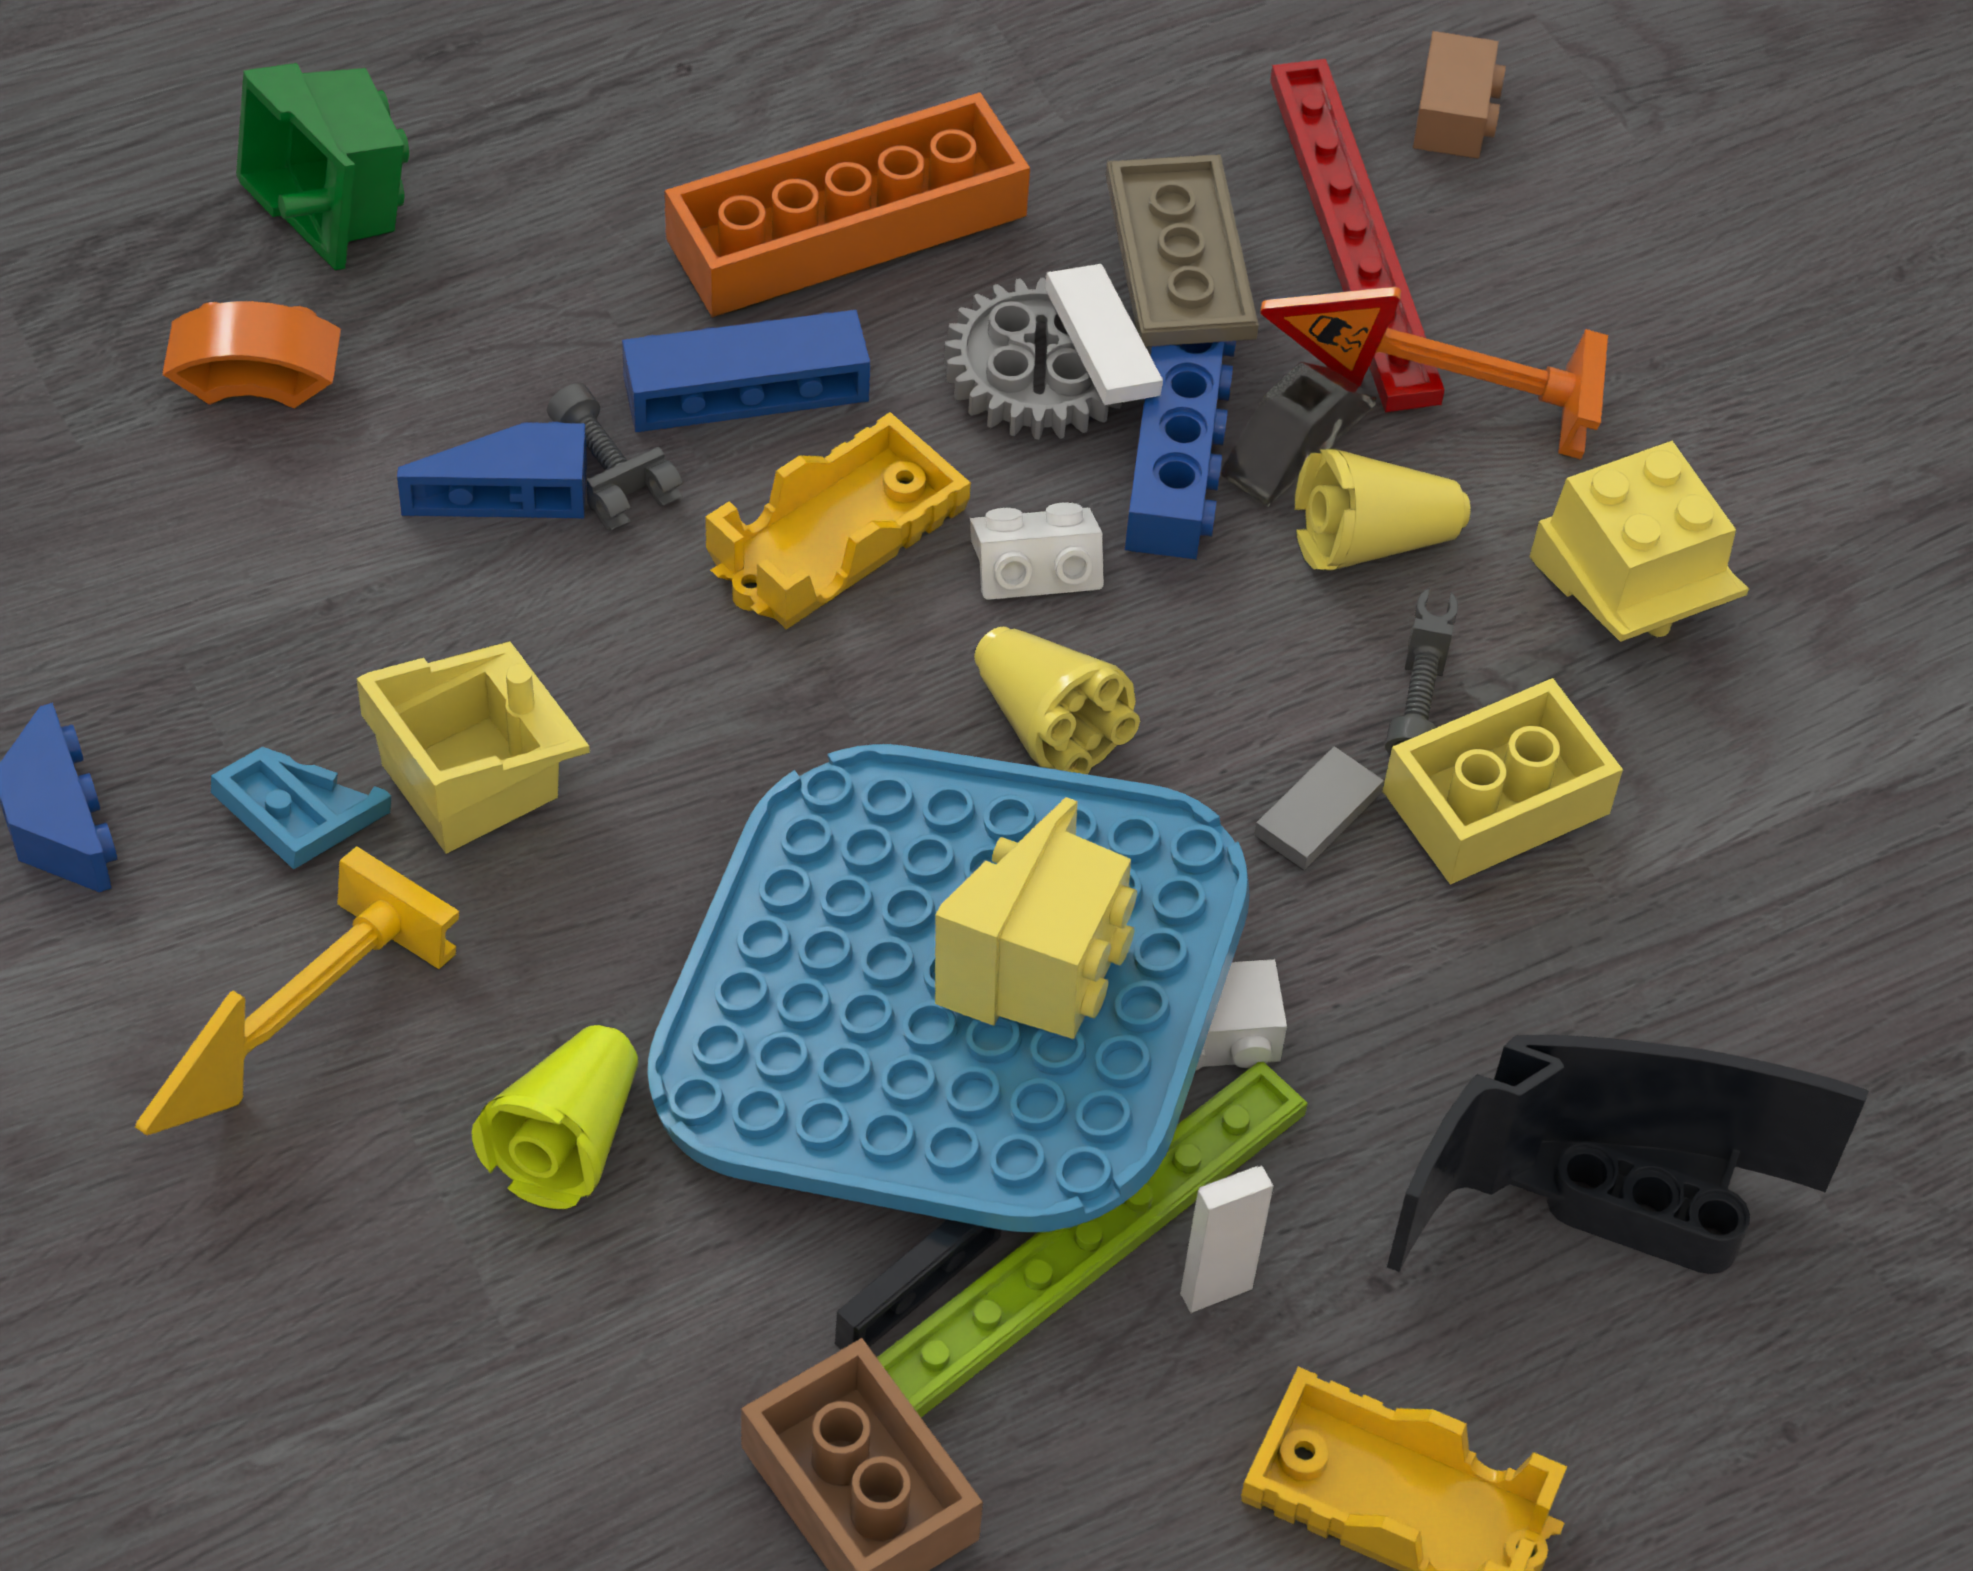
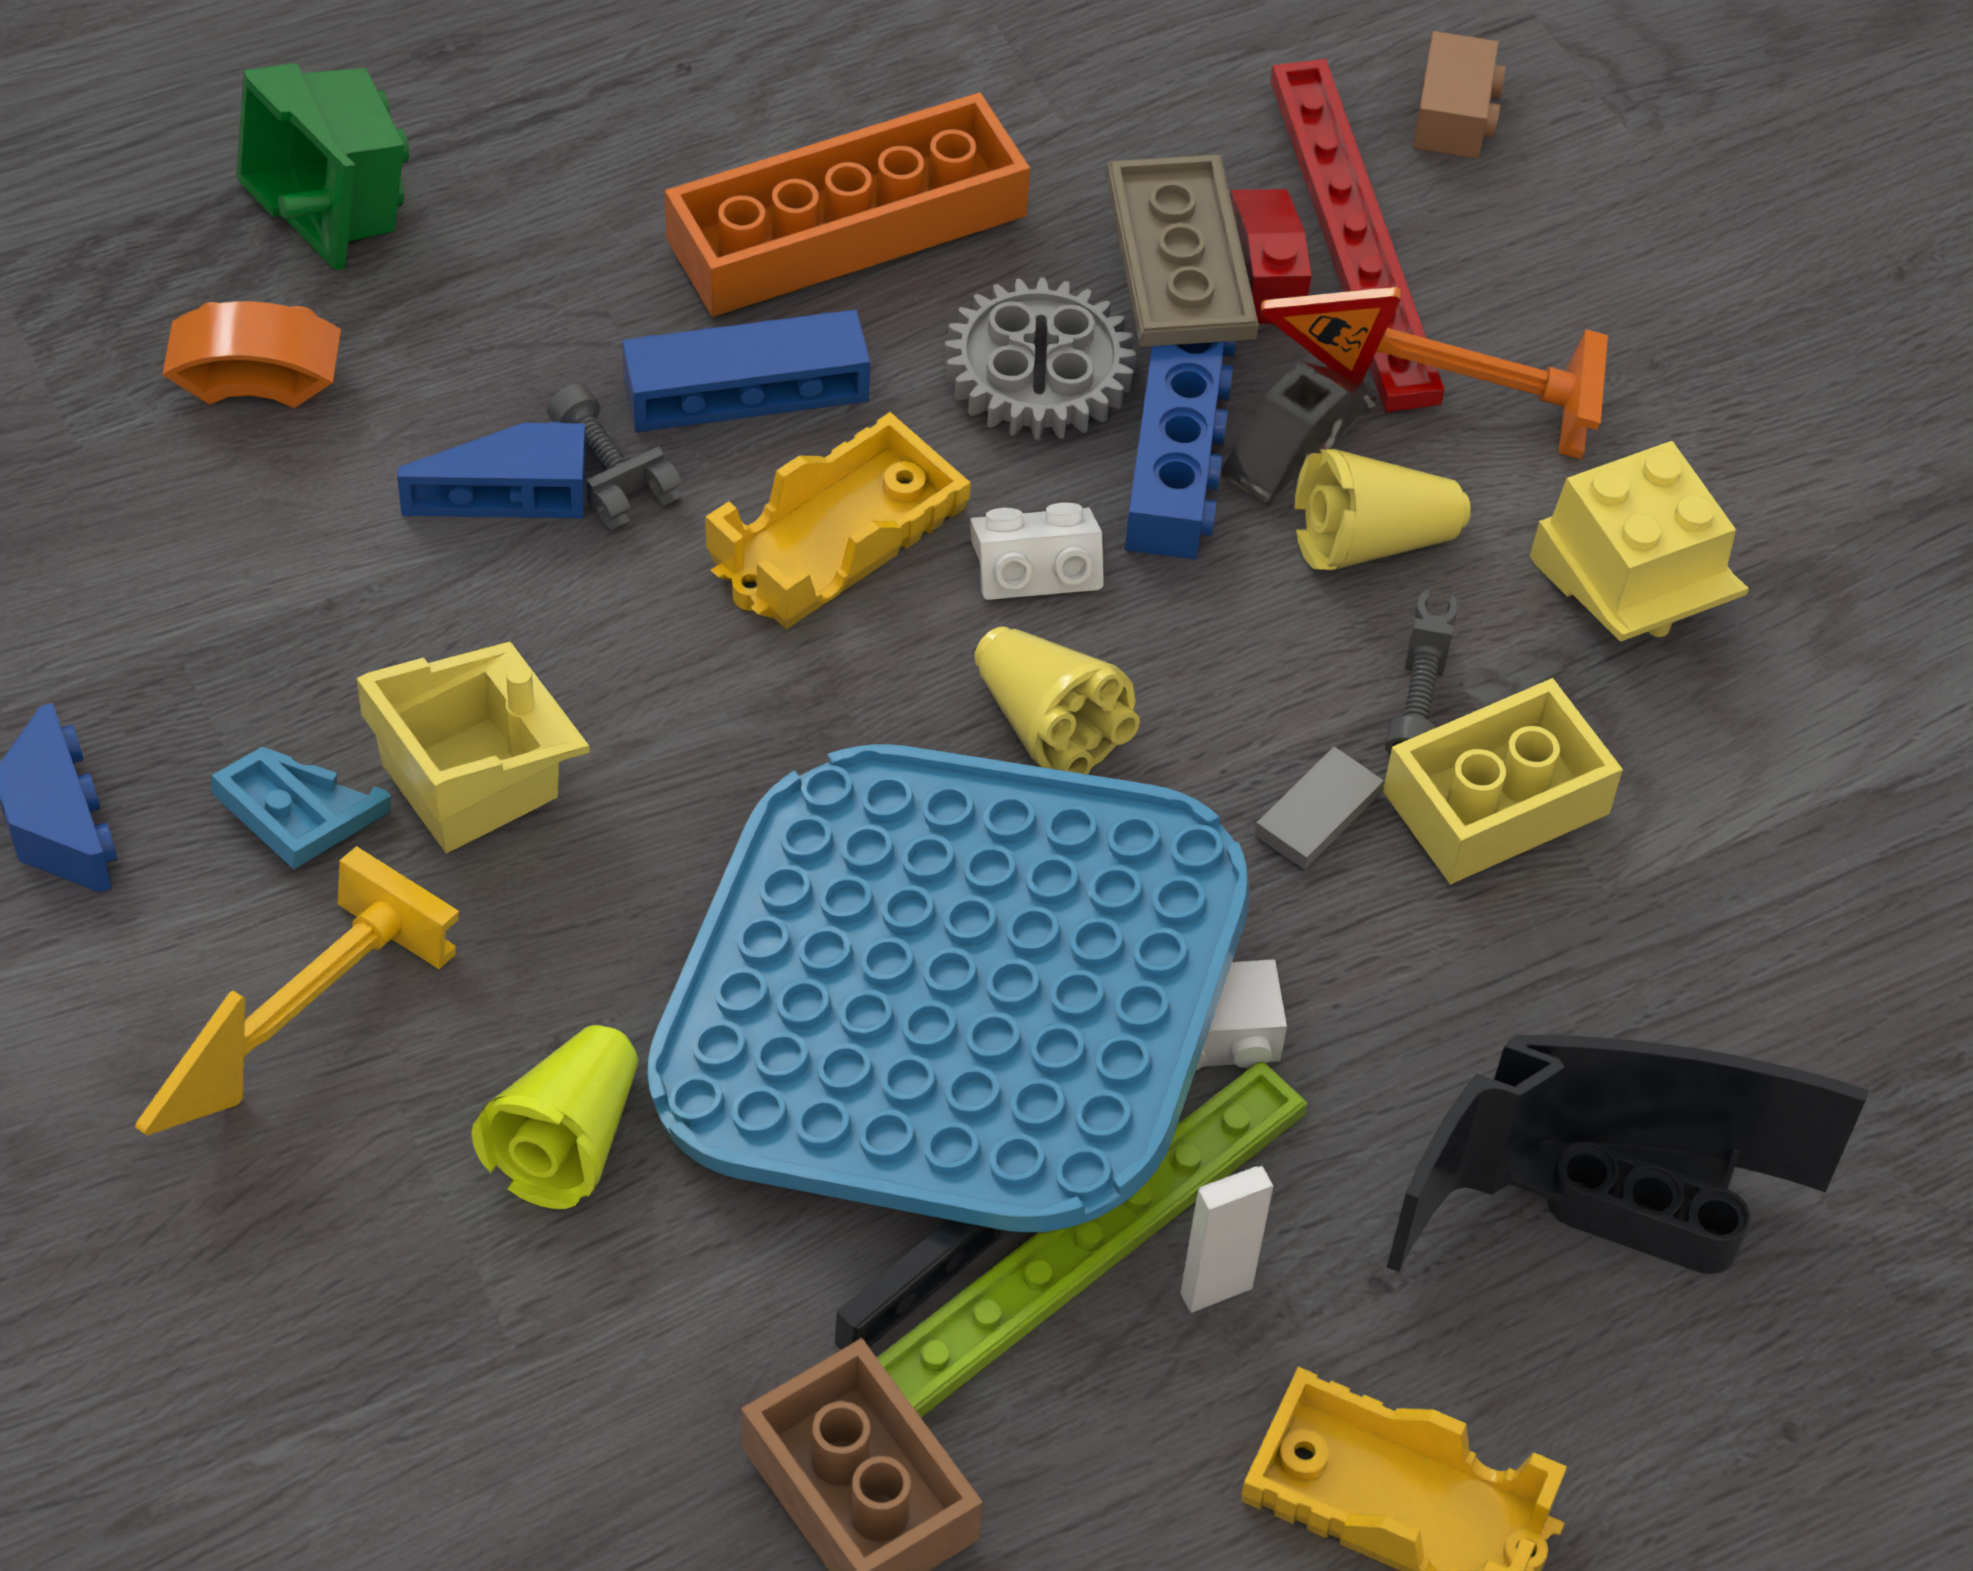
light yellow piece [935,797,1137,1039] -> none
white tile [1045,264,1163,405] -> none
none -> red slope [1230,189,1312,324]

